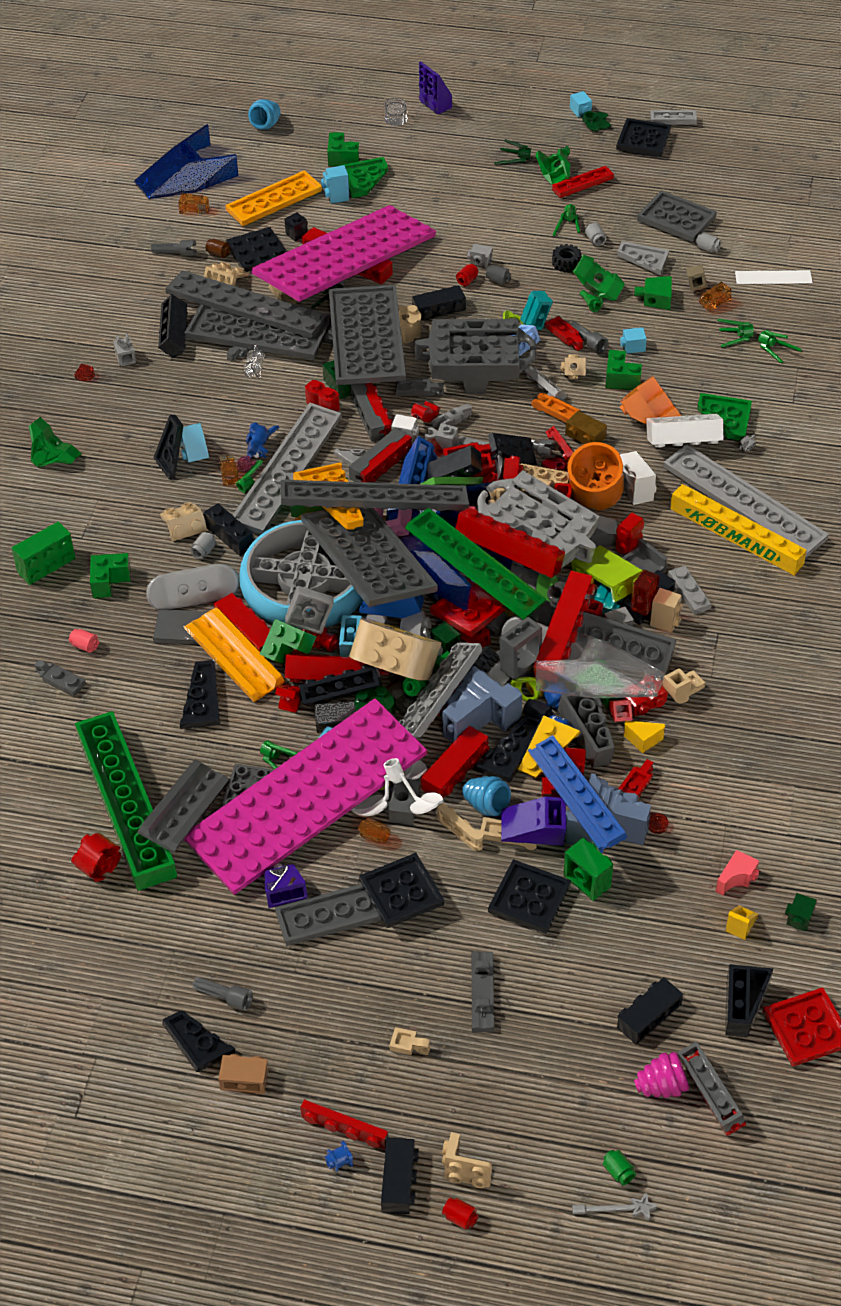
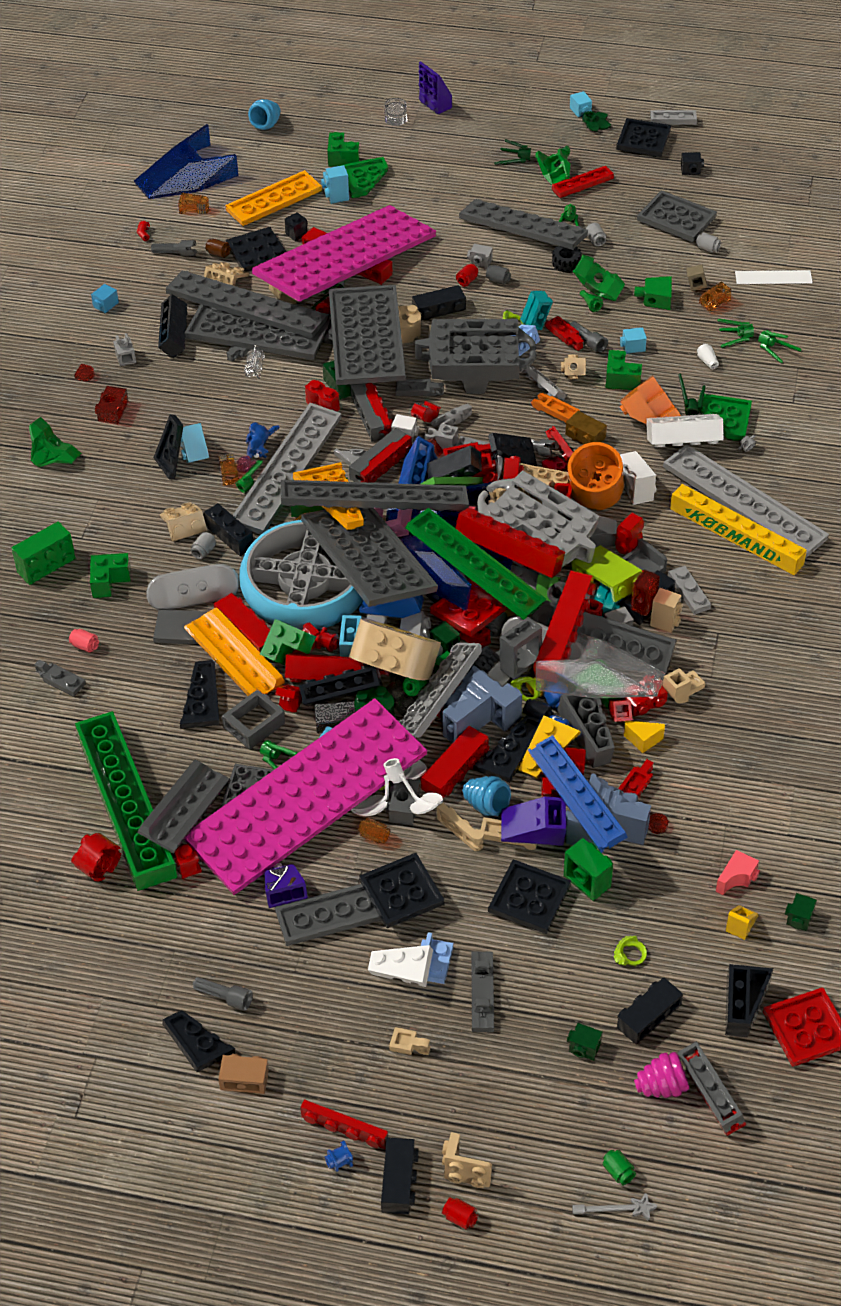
light grey brick [285,586,334,634] -> none
light grey wing [617,241,669,275] -> none
none -> dark azure brick [91,284,119,313]
none -> clear red brick [95,386,129,425]
none -> red arm [136,220,150,241]
none -> red brick [174,843,202,879]
none -> dark grey window [222,689,285,750]
none -> red cone [316,296,331,314]
none -> white wing [368,945,433,987]
none -> light blue bracket [421,932,453,984]
none -> dark grey plate [459,199,588,250]
none -> dark green brick [567,1023,603,1061]
none -> lime piece [614,936,647,966]
none -> dark green plant [678,373,706,416]
none -> black brick [680,152,704,175]
none -> white cone [697,344,719,369]

